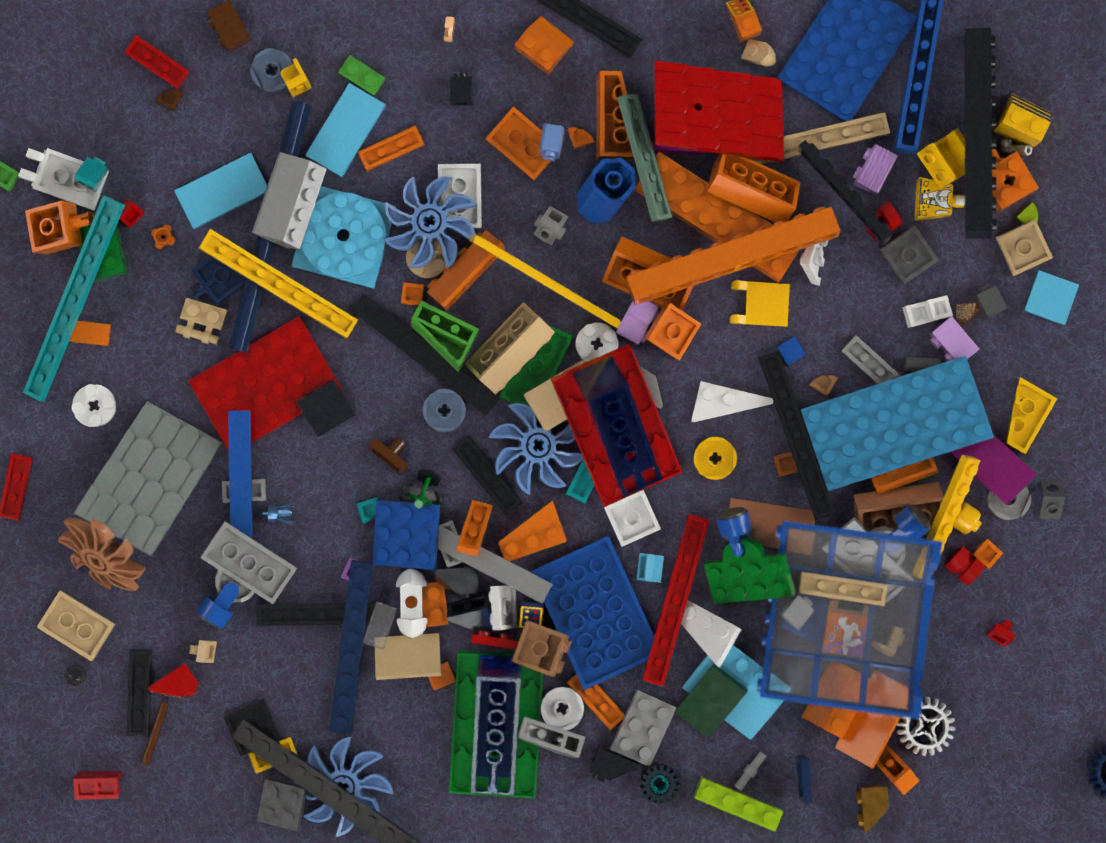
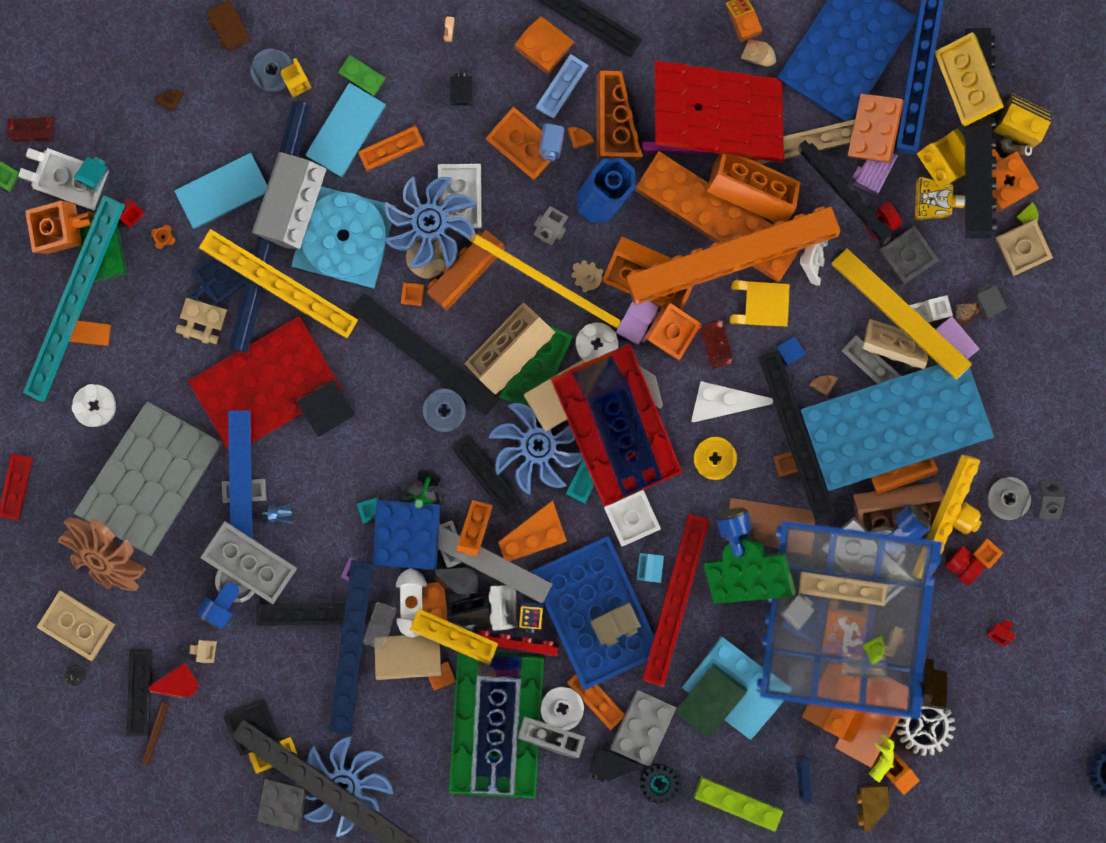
red hinge [73,771,121,800] -> none
red plate [124,35,190,89] -> none
reddish brown tile [368,437,409,475] -> none
bright green wedge [411,301,479,372] -> none
medium nougat plate [512,620,572,677] -> none
sand green plate [617,94,672,222] -> none
white wing [681,600,741,667] -> none
light grey bar [734,751,767,791] -> none
magenta tile [949,434,1037,506] -> none
yellow wing [1005,377,1057,454] -> none
medium azure tile [1024,270,1079,325] -> none
none -> clear red hinge [7,117,55,142]
none -> yellow plate [409,609,498,665]
none -> light blue plate [536,54,588,120]
none -> tan piece [571,260,603,292]
none -> dark tan brick [590,602,641,647]
none -> clear red hinge [699,319,733,369]
none -> yellow tile [832,248,972,380]
none -> clear tile [842,653,886,679]
none -> orange plate [848,94,904,163]
none -> lime tile [862,636,885,665]
none -> tan plate [863,319,928,369]
none -> neon yellow piece [868,735,894,783]
none -> dark brown panel [920,658,947,710]
none -> yellow plate [935,32,1004,126]

